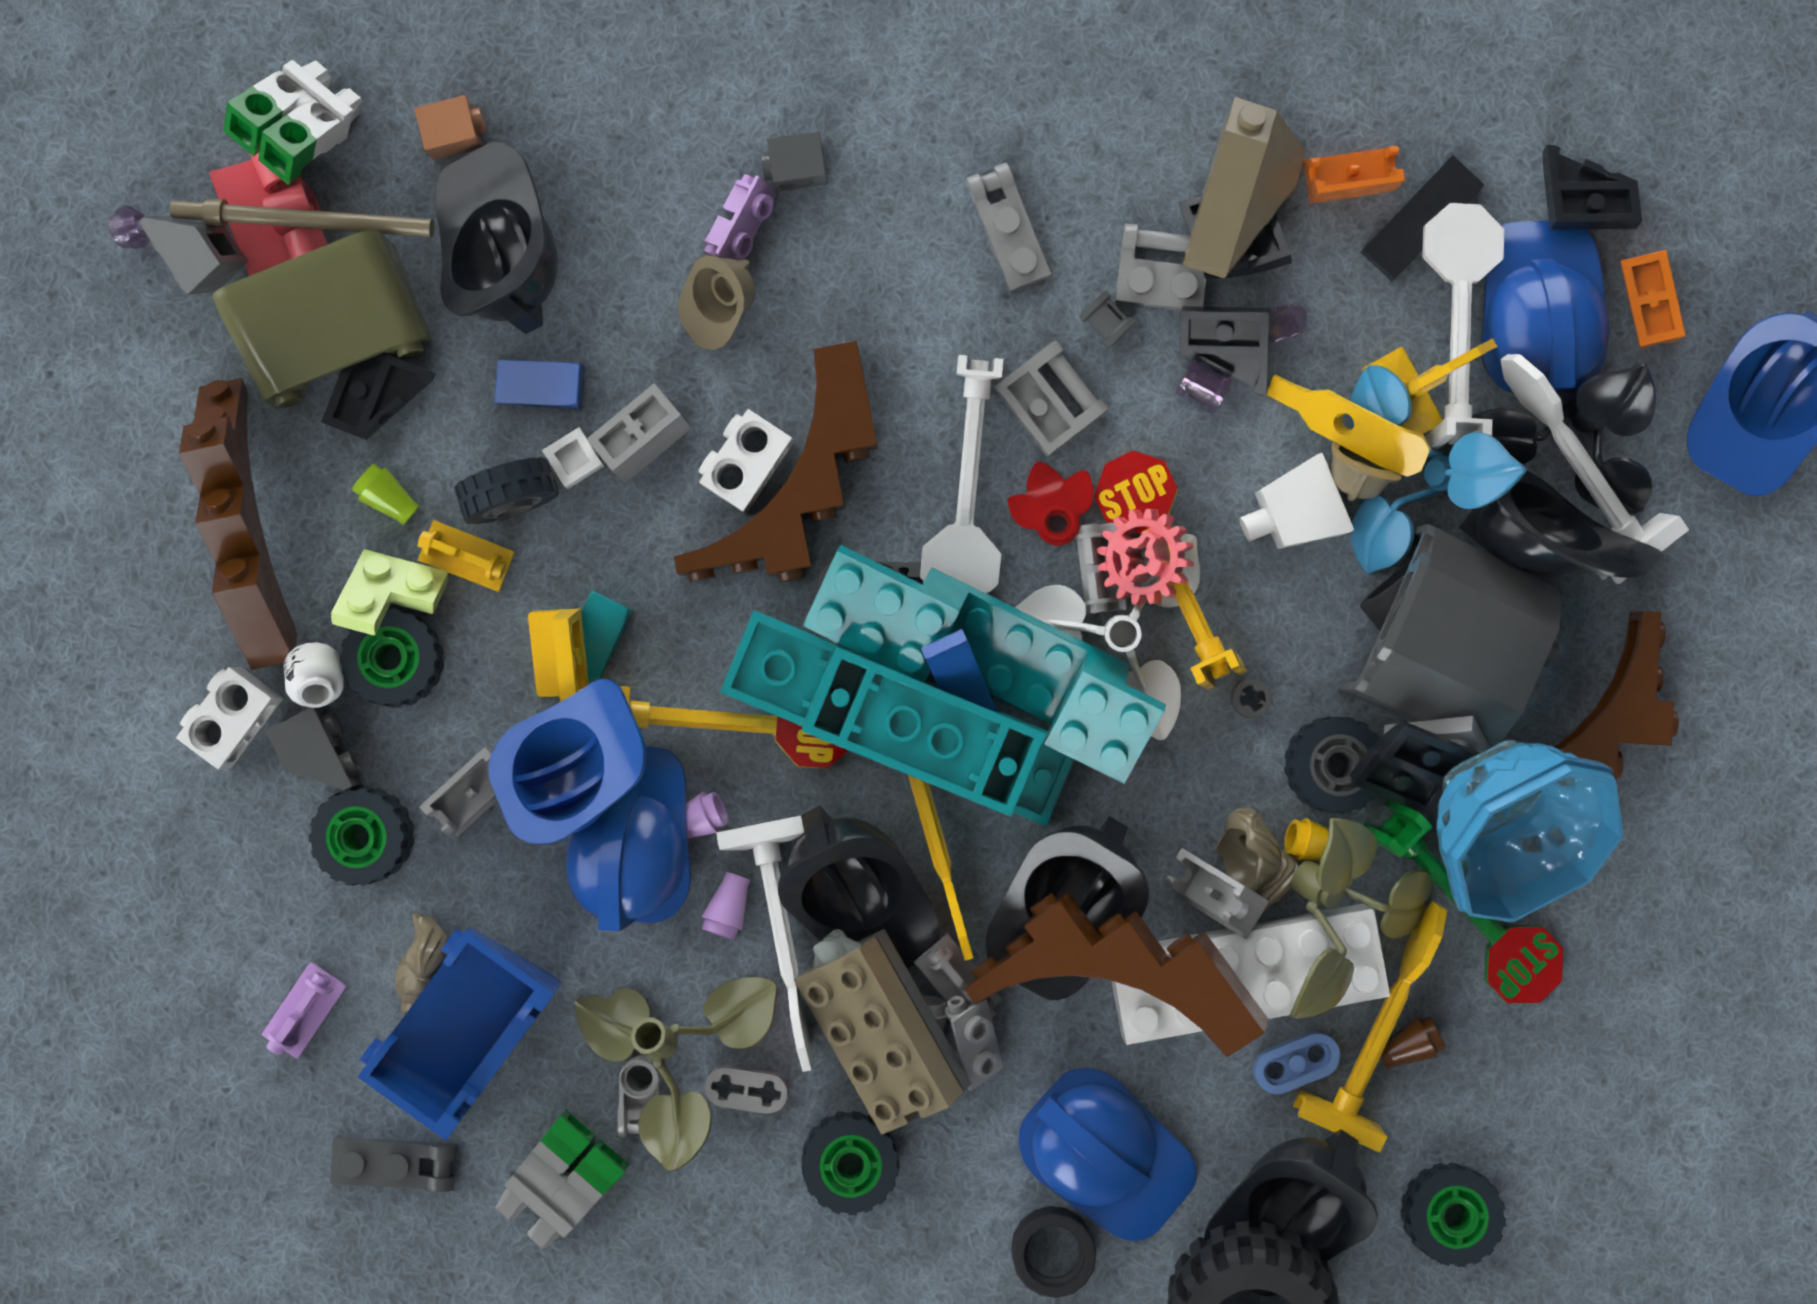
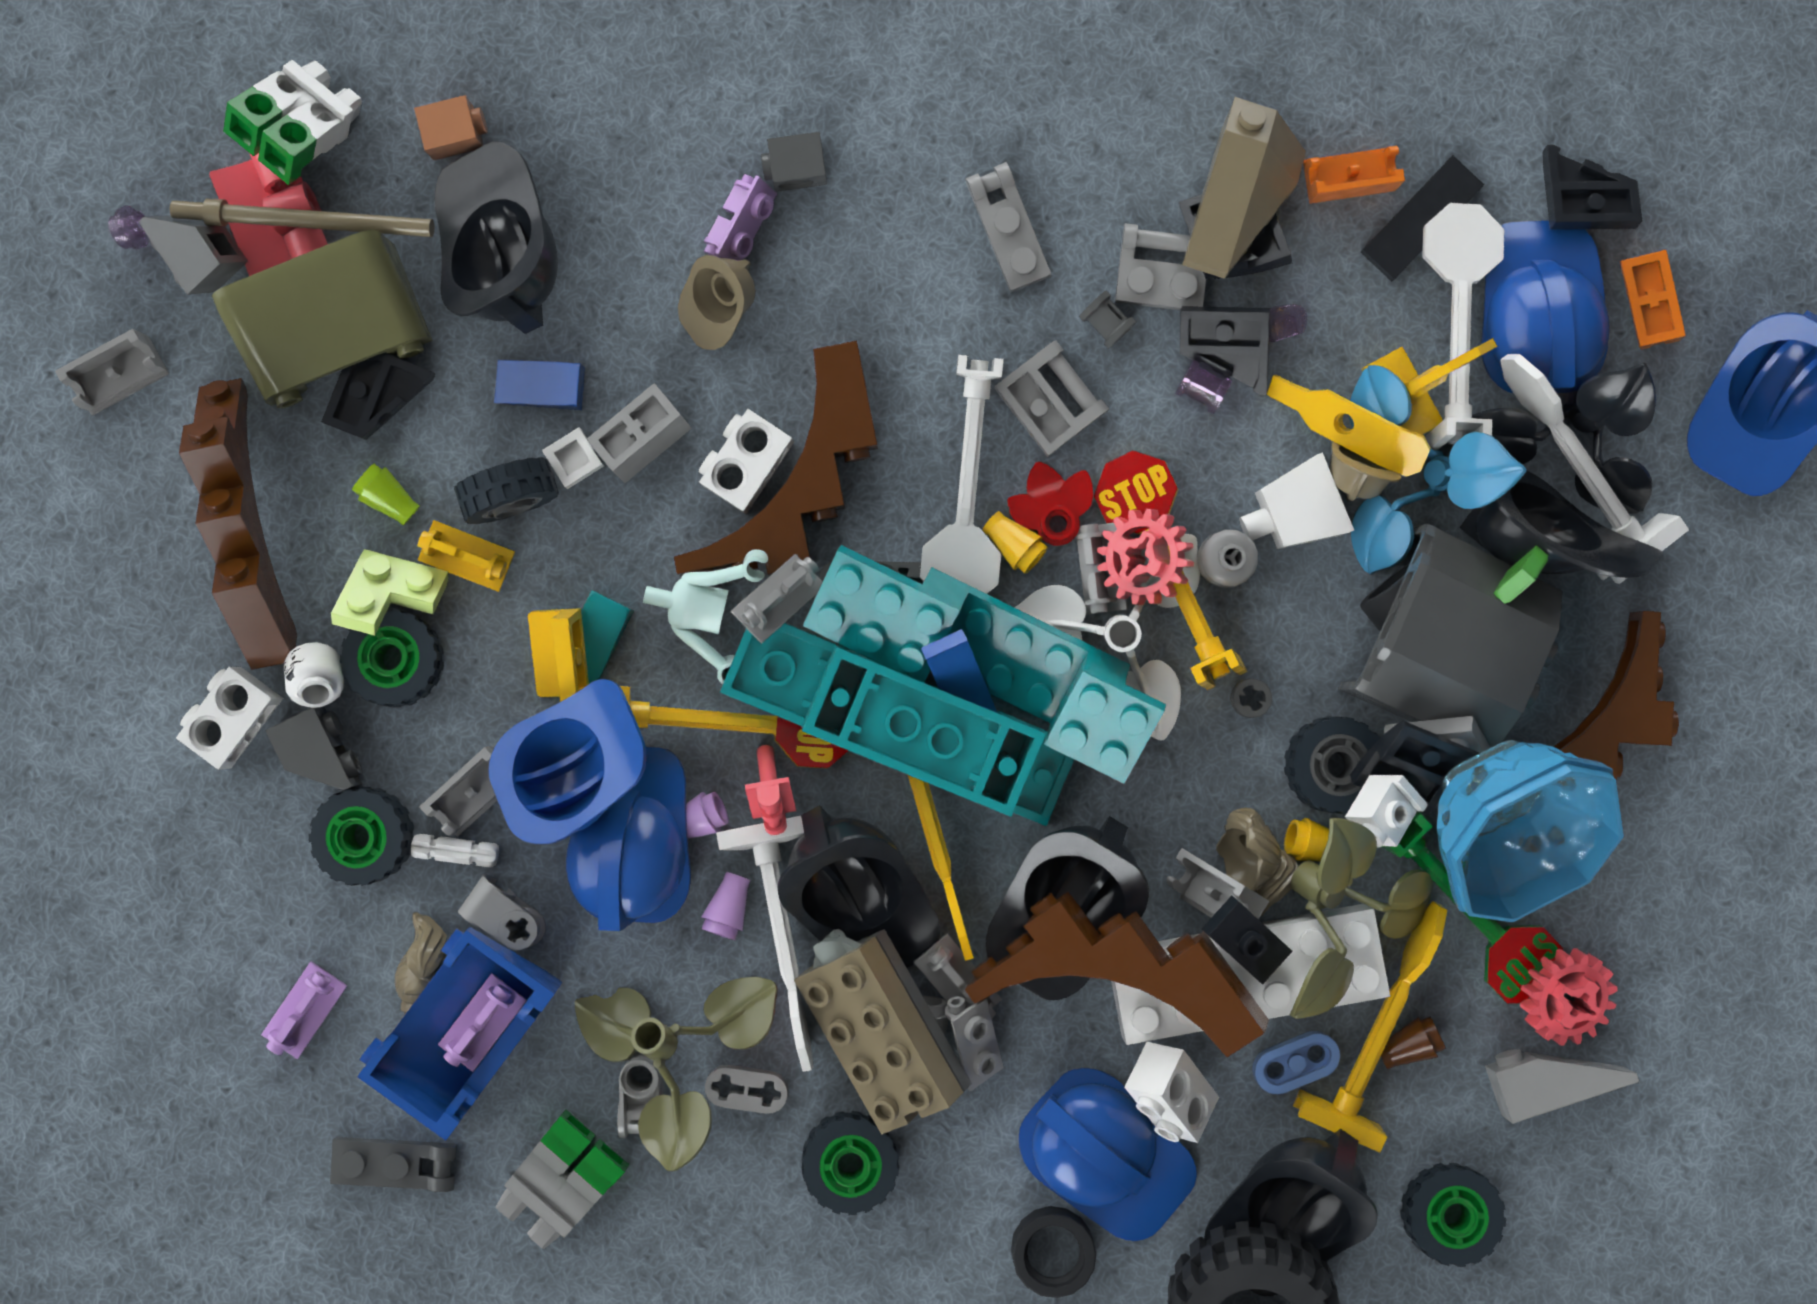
none -> light grey hinge [55,329,169,415]
none -> white axle [411,834,499,868]
none -> lavender hinge [438,973,527,1072]
none -> light grey piece [458,874,546,950]
none -> light aqua piece [643,550,768,685]
none -> light grey hinge [731,554,822,644]
none -> coral arm [745,745,796,835]
none -> yellow cone [982,511,1048,574]
none -> white brick [1124,1042,1219,1143]
none -> light grey head [1197,530,1258,588]
none -> black plate [1201,895,1293,985]
none -> white brick [1345,775,1428,848]
none -> light grey slope [1485,1049,1639,1124]
none -> bright green tile [1493,545,1549,604]
none -> coral gear [1520,948,1618,1046]

